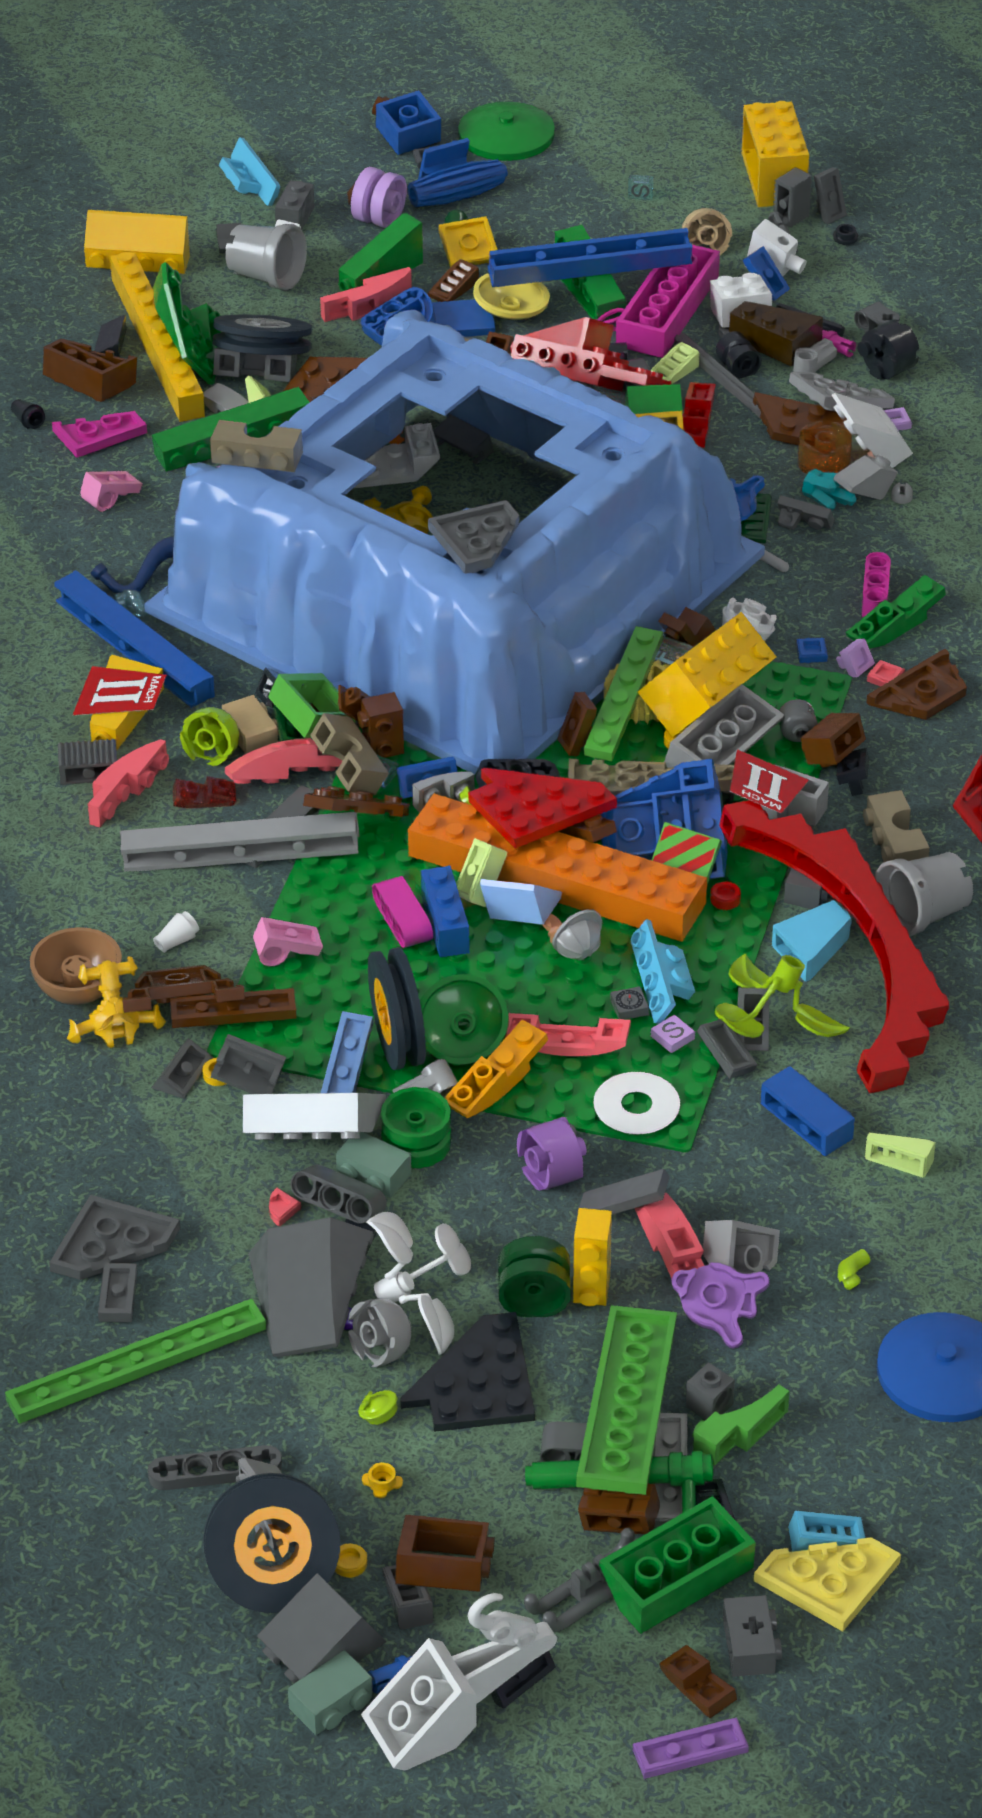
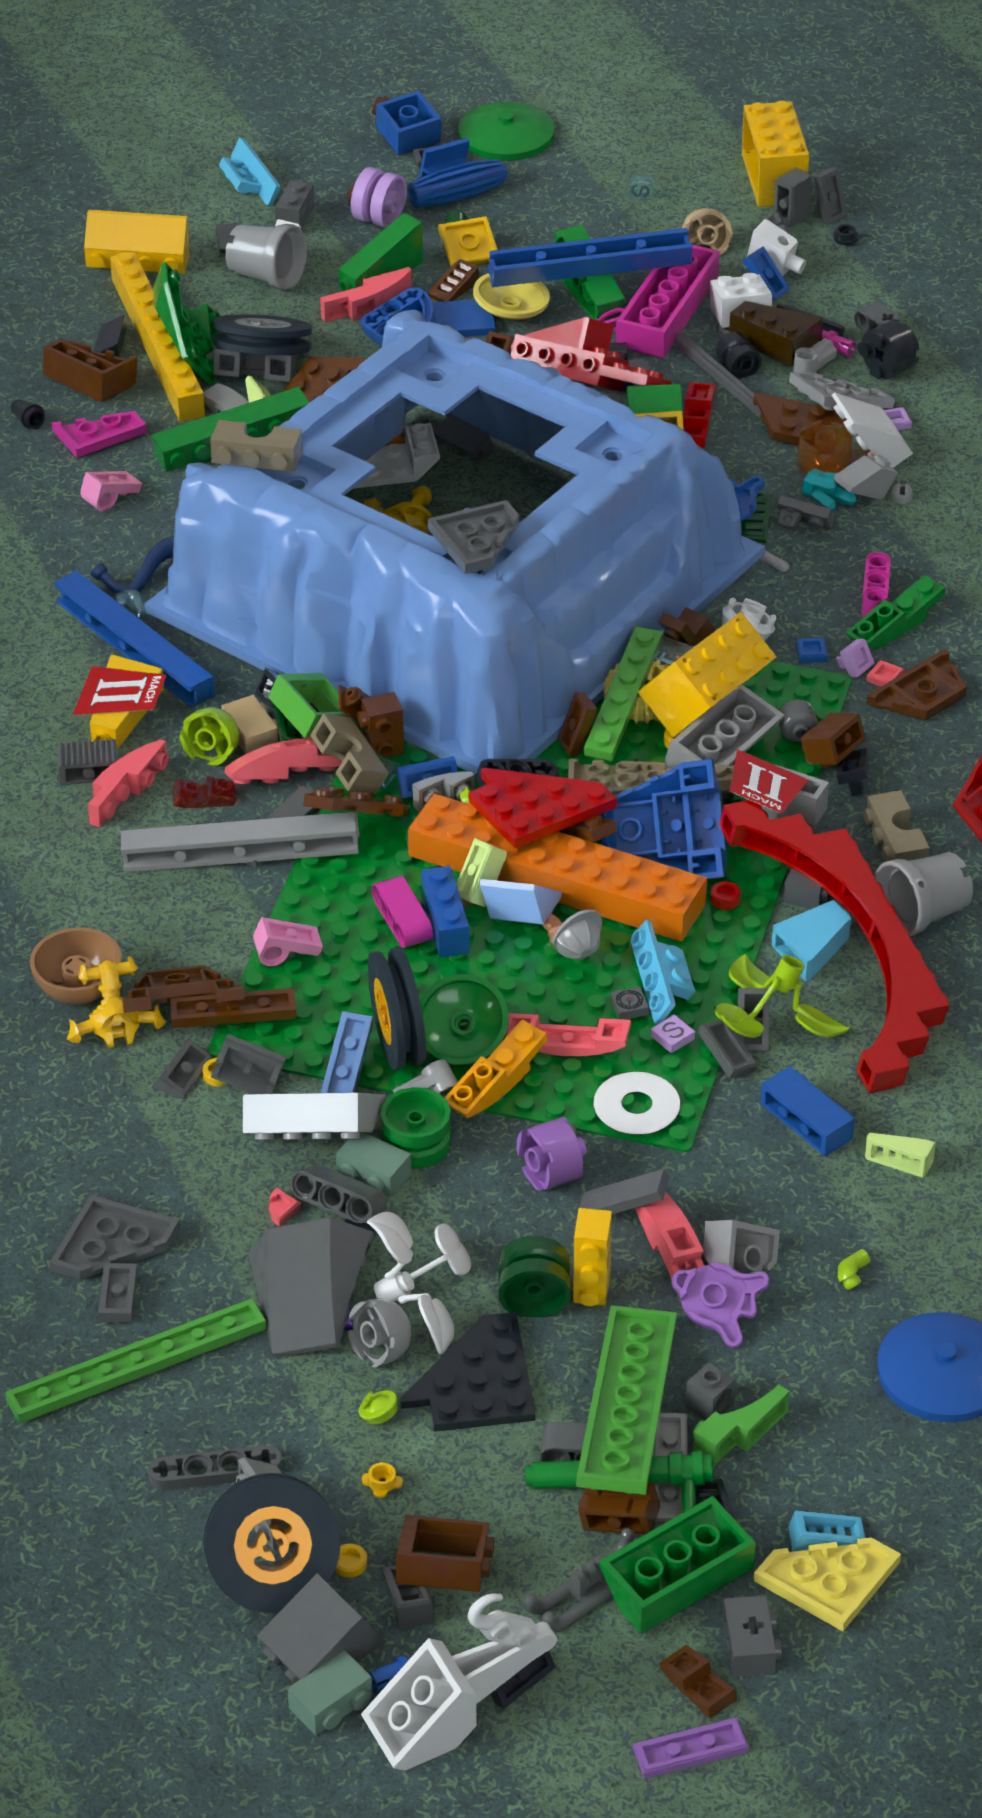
white cone [153,911,199,953] -> none
yellowish green slope [650,342,699,384] -> none
tile [652,822,722,884] -> none

